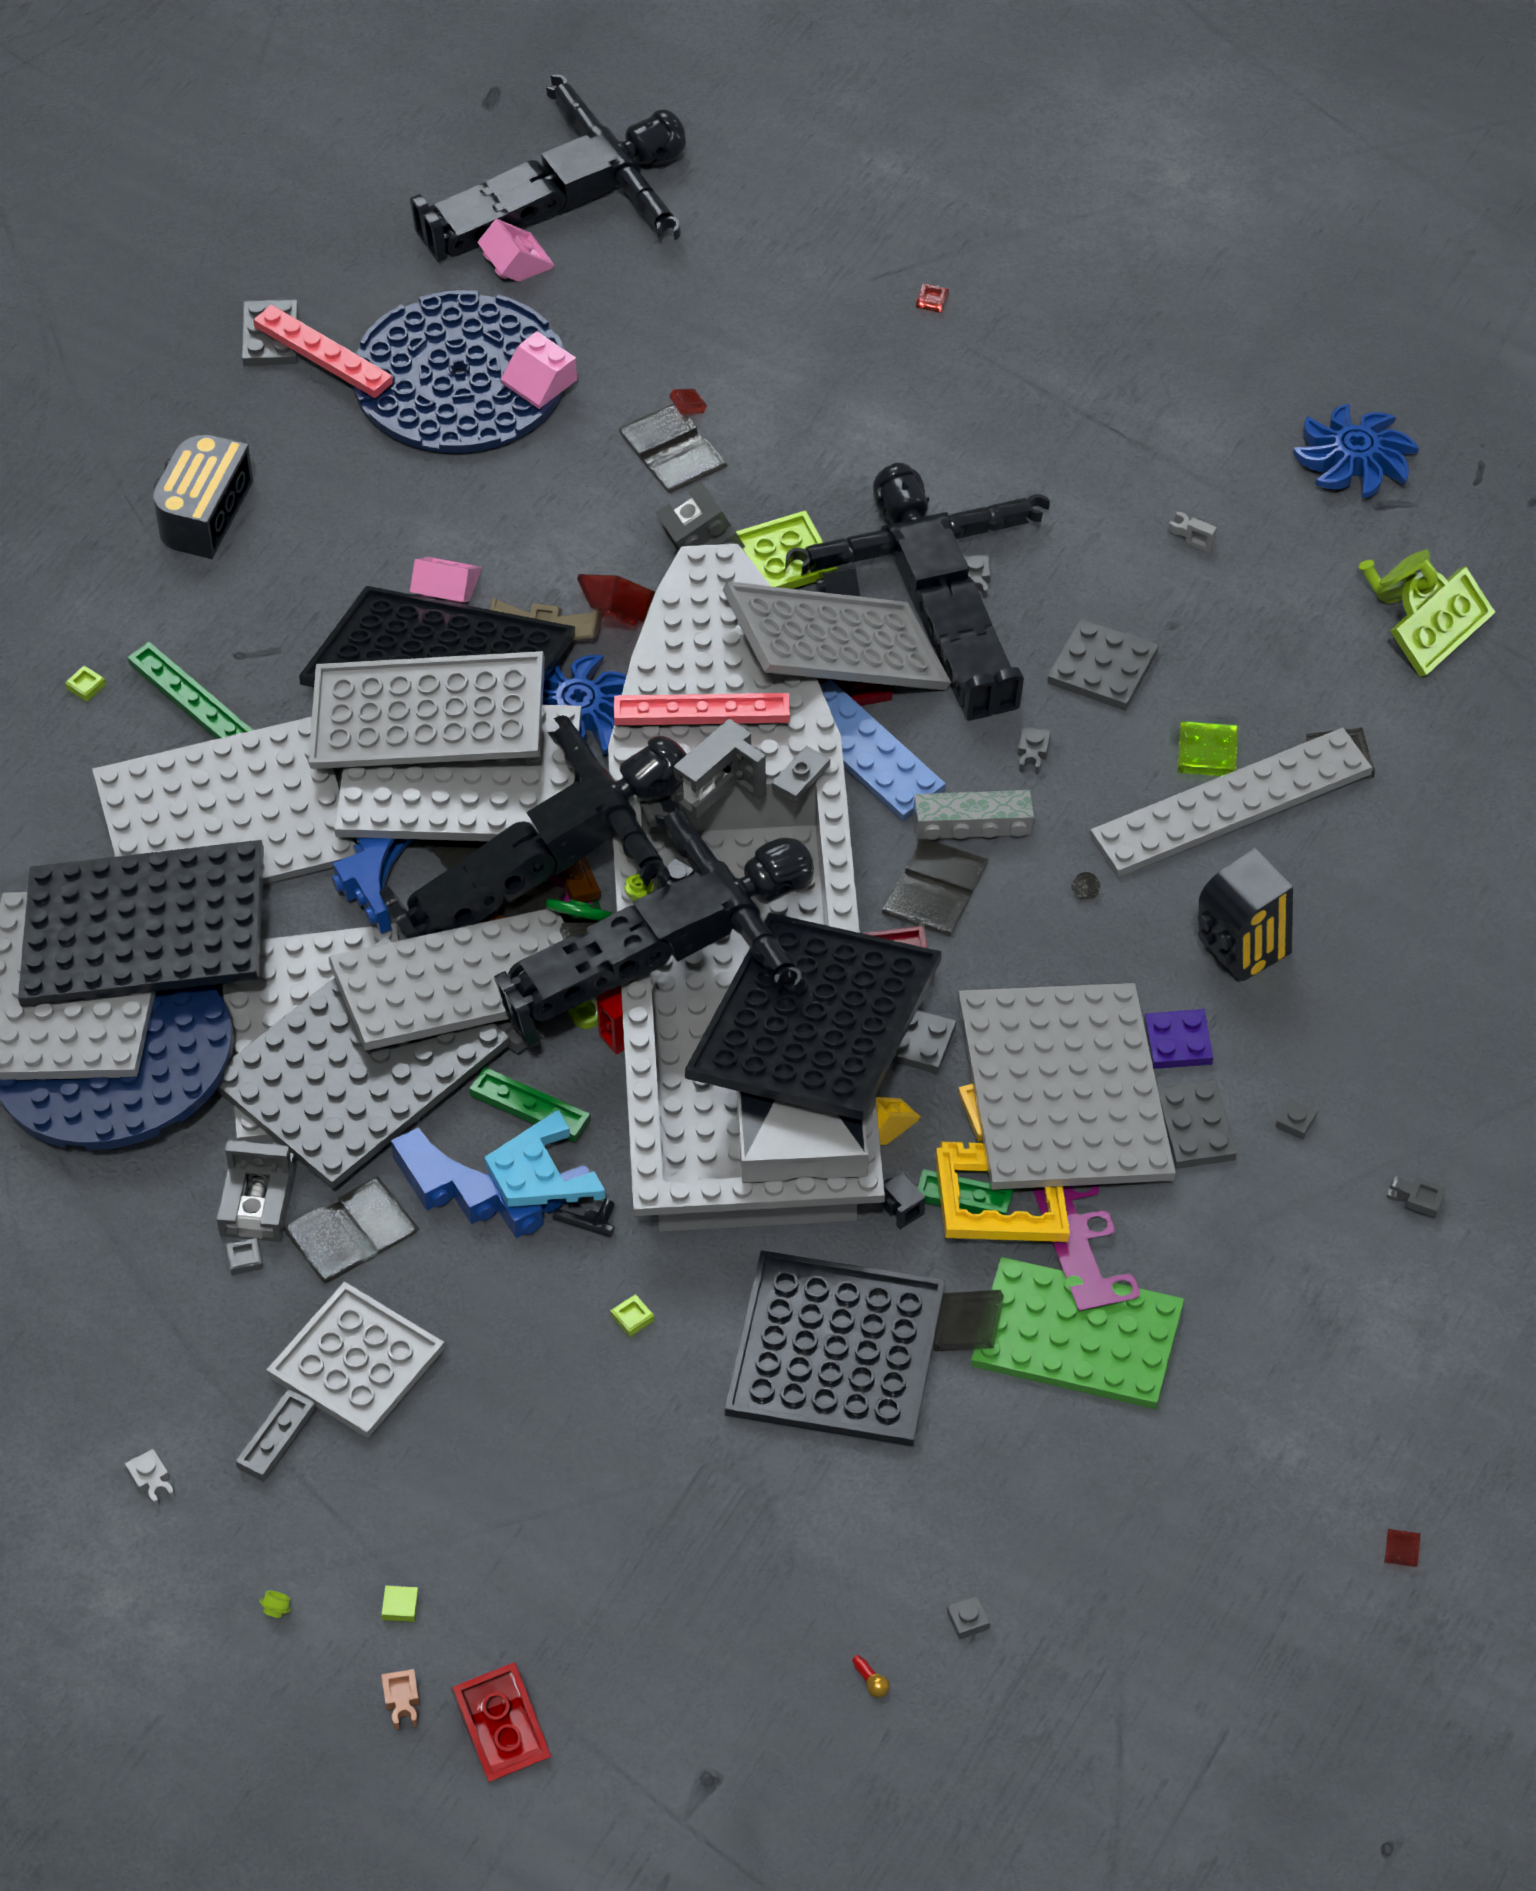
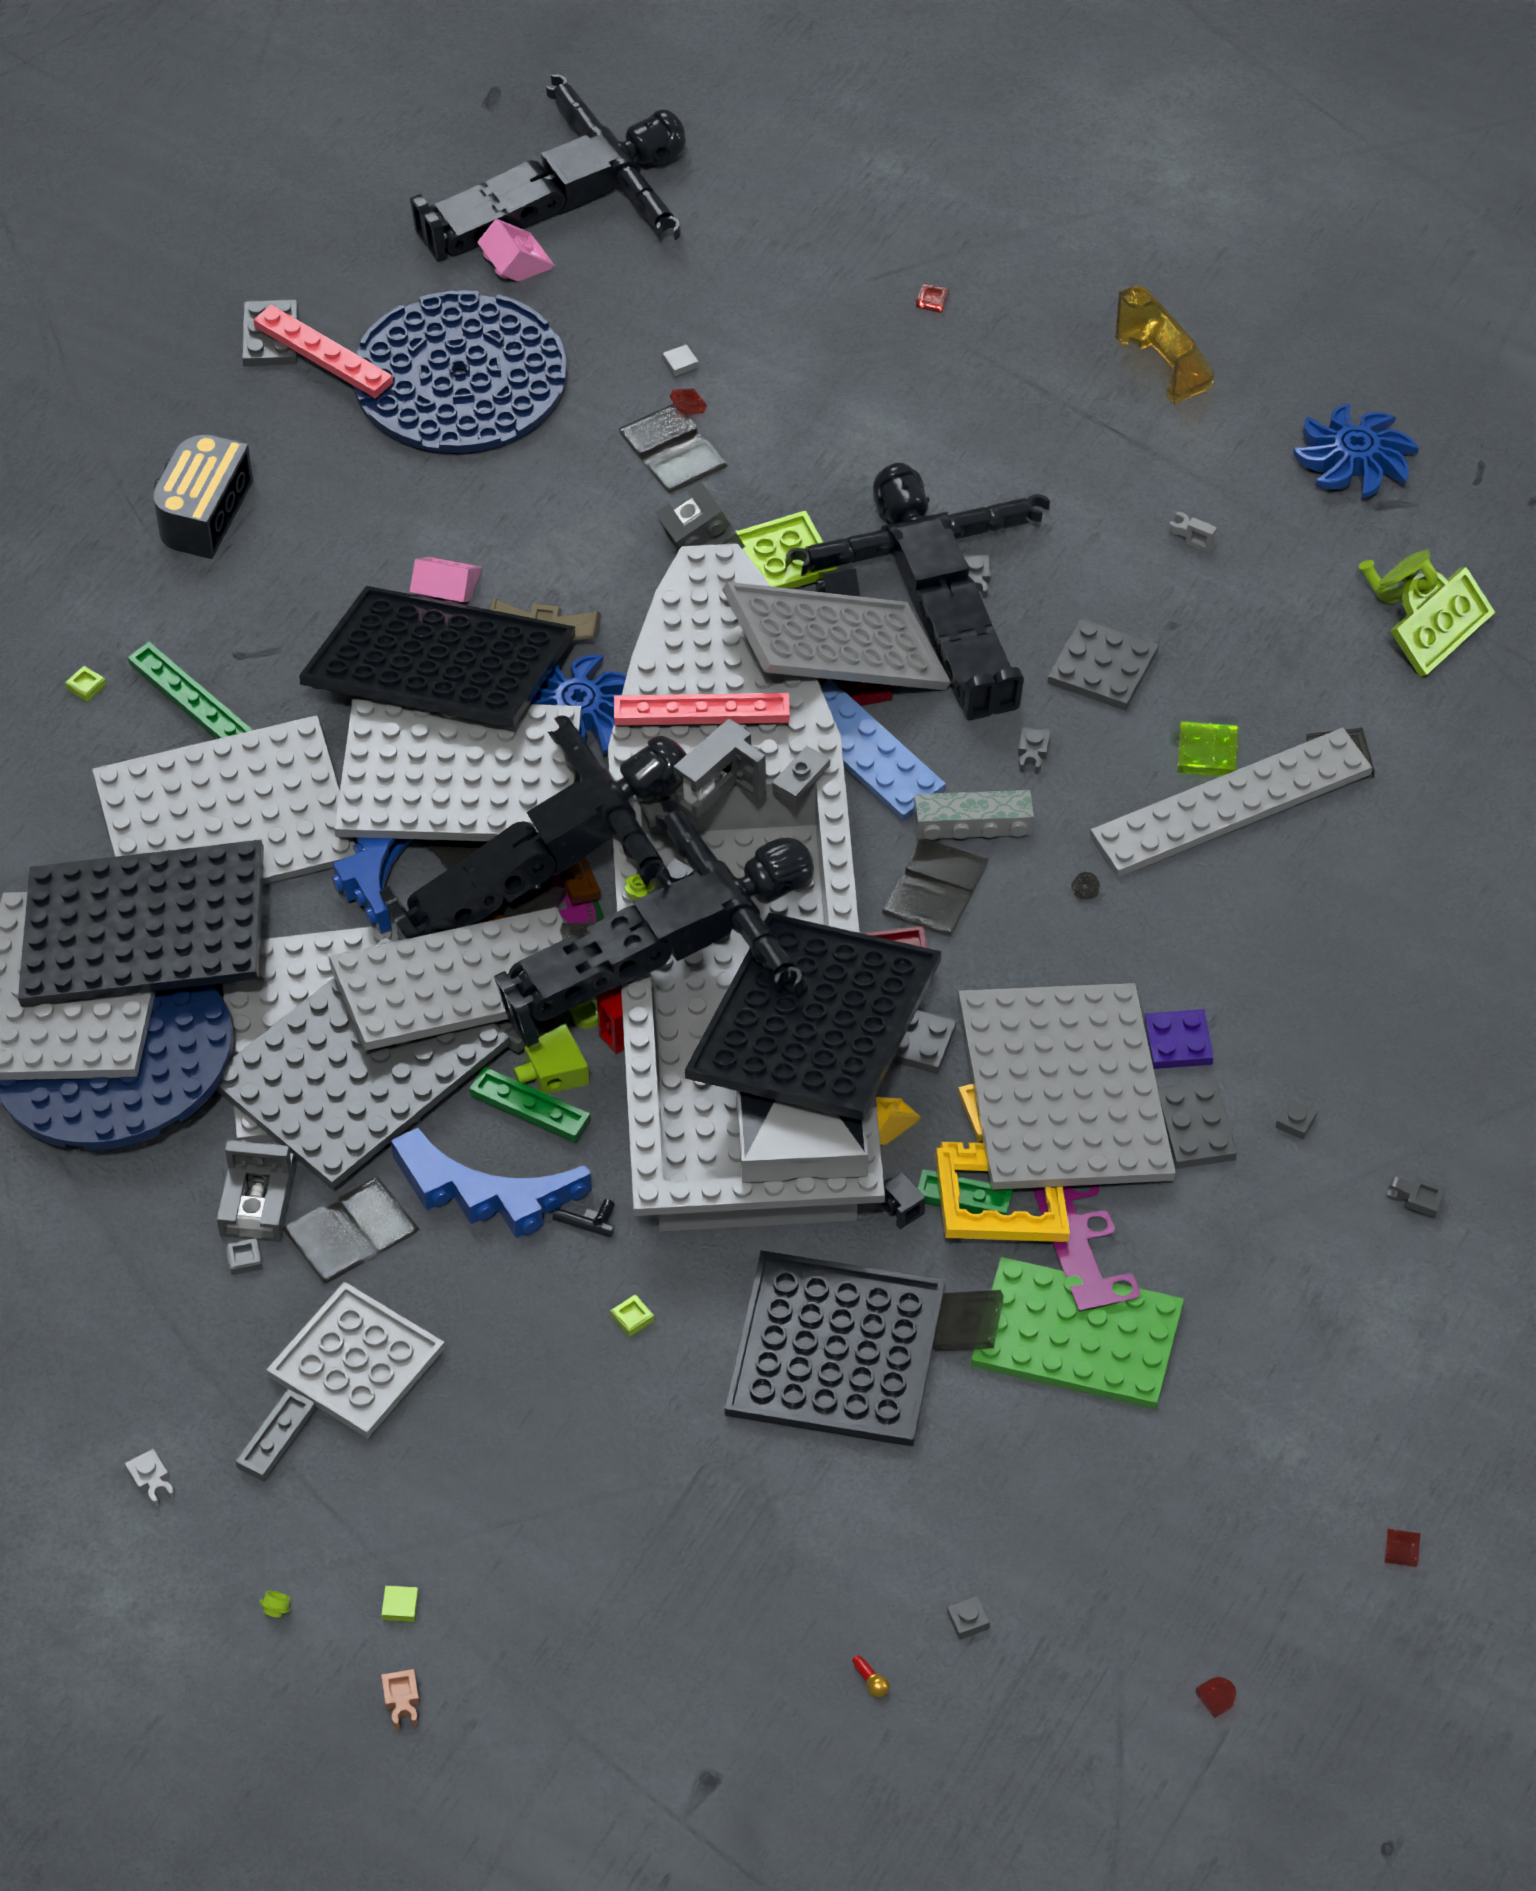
light grey plate [308,651,545,769] -> none
red slope [450,1662,551,1782] -> none
medium azure wing [484,1110,605,1207] -> none
bright pink slope [501,332,577,409] -> none
green plate [545,898,613,921] -> none
clear red slope [577,574,655,628] -> none
black brick [1198,848,1293,981] -> none
none -> lime torso [513,1024,589,1094]
none -> tile [662,344,698,377]
none -> clear yellow windscreen [1115,286,1214,404]
none -> clear red tile [1195,1677,1236,1718]

